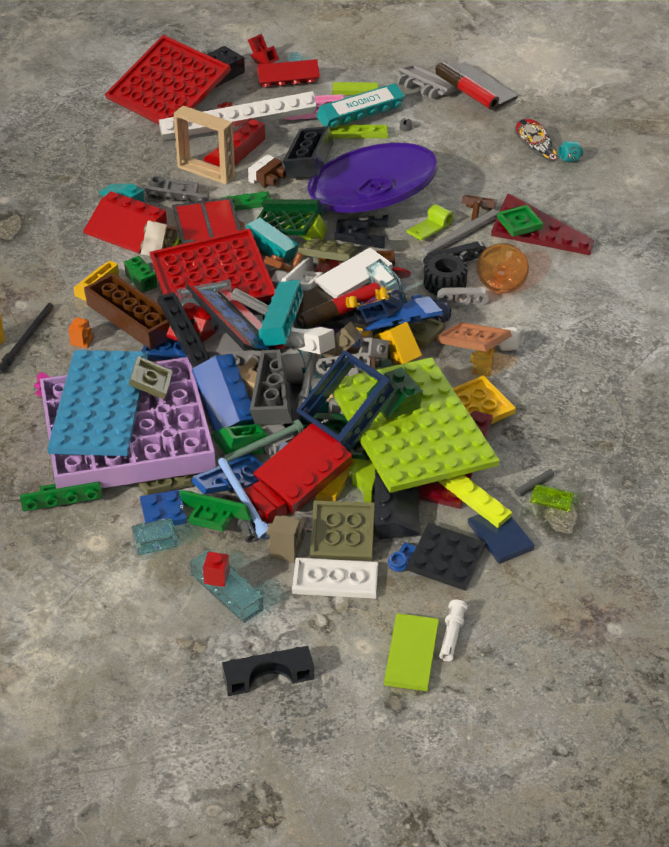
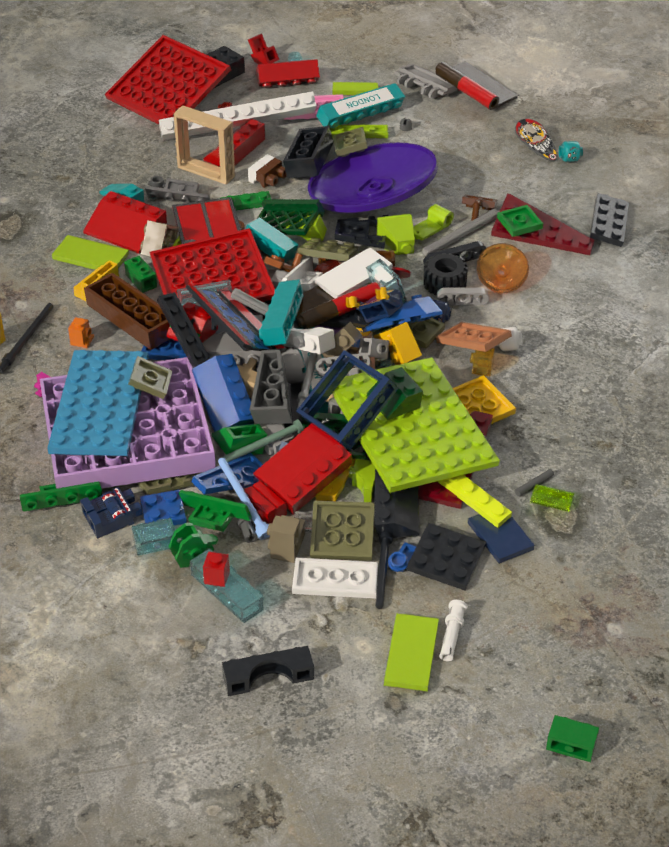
none -> lime tile [52,235,129,270]
none -> dark blue hips [80,487,143,539]
none -> green hinge [168,523,218,568]
none -> olive plate [333,127,368,157]
none -> black bar [375,532,393,609]
none -> lime slope [377,214,415,255]
none -> green brick [546,715,599,763]
none -> plate [589,193,629,247]

